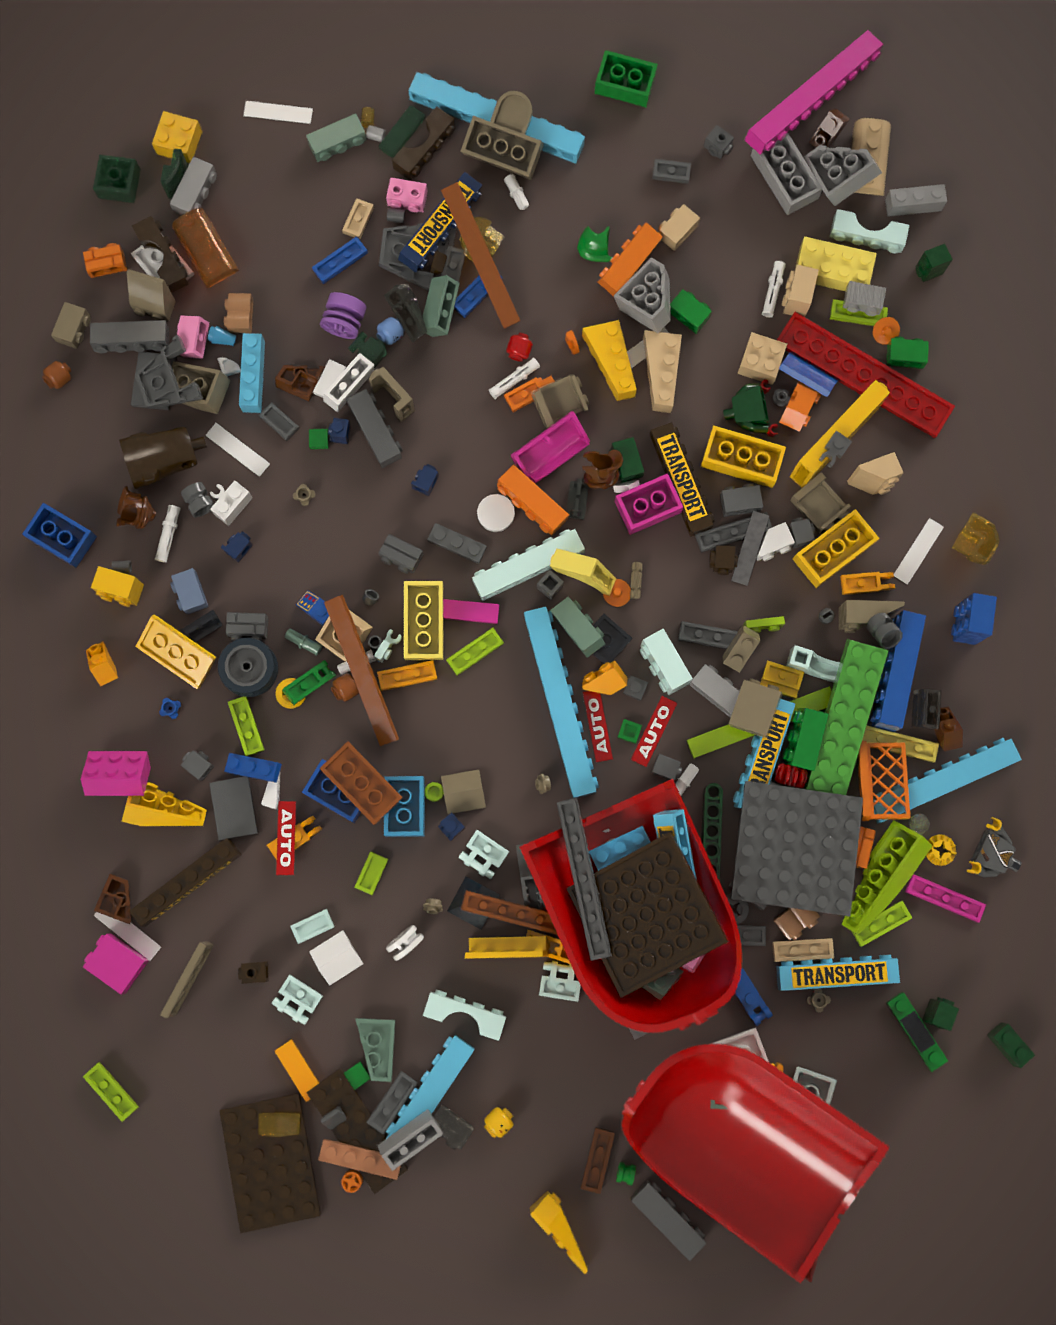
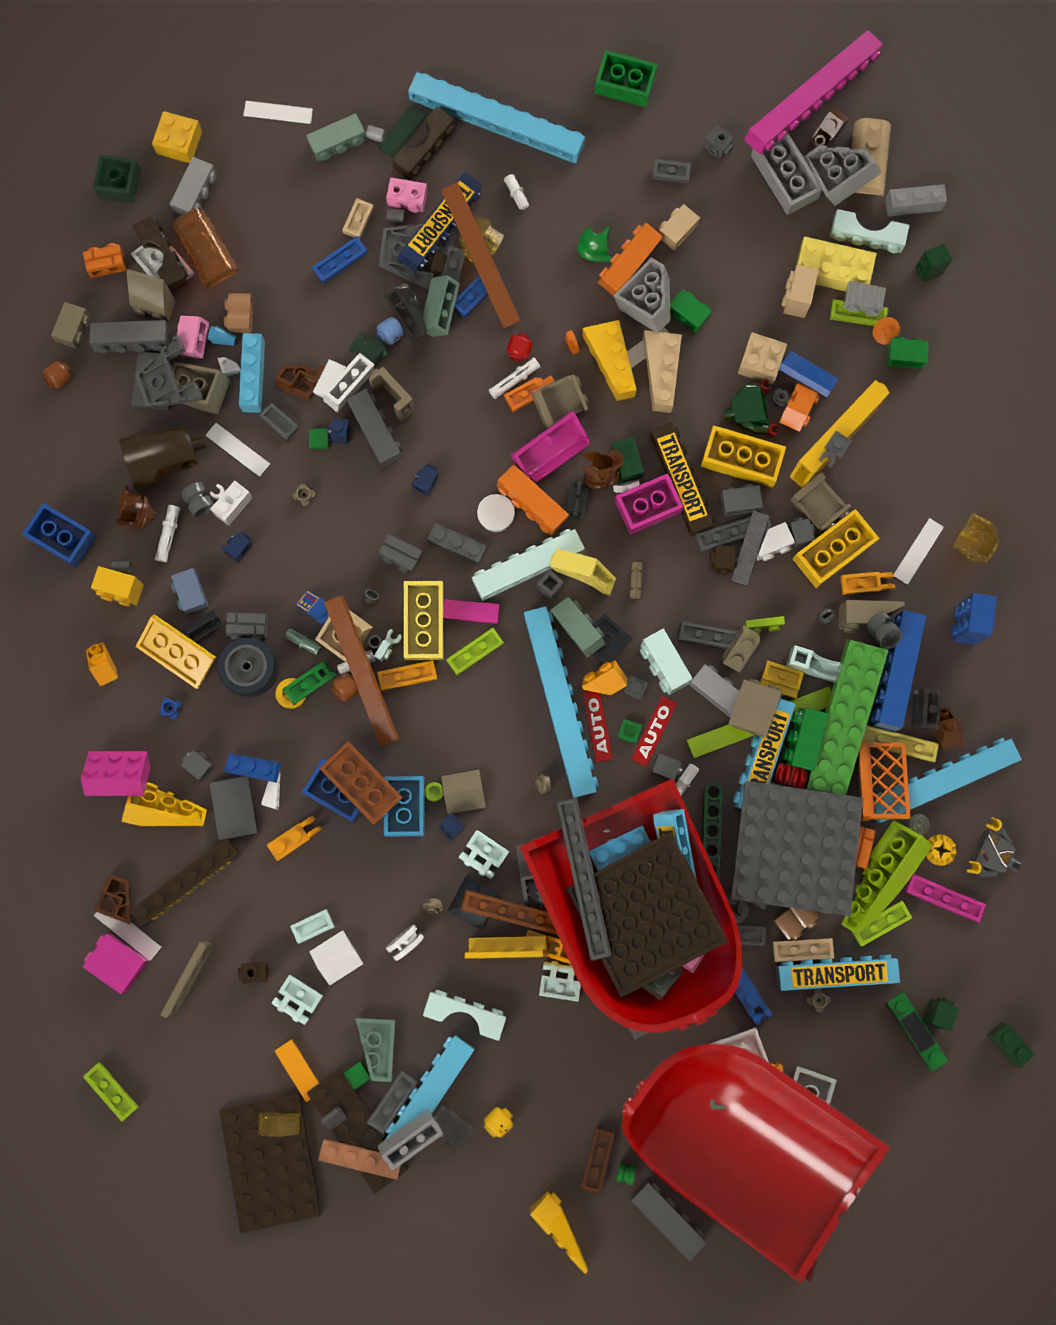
clear green slope [160,148,188,199] -> none
lime plate [228,696,265,756] -> none
red sticker [276,801,296,875] -> none
medium lavender wheel [320,292,367,339] -> none
orange wheel [341,1169,363,1193] -> none
lime tile [354,851,389,895] -> none
clear yellow hinge [361,107,374,128] -> none
dark tan brick [460,91,544,180] -> none
orange piece [603,579,631,607] -> none
white pin [762,261,786,317] -> none
red plate [777,312,955,438] -> none
tan slope [847,452,903,495] -> none

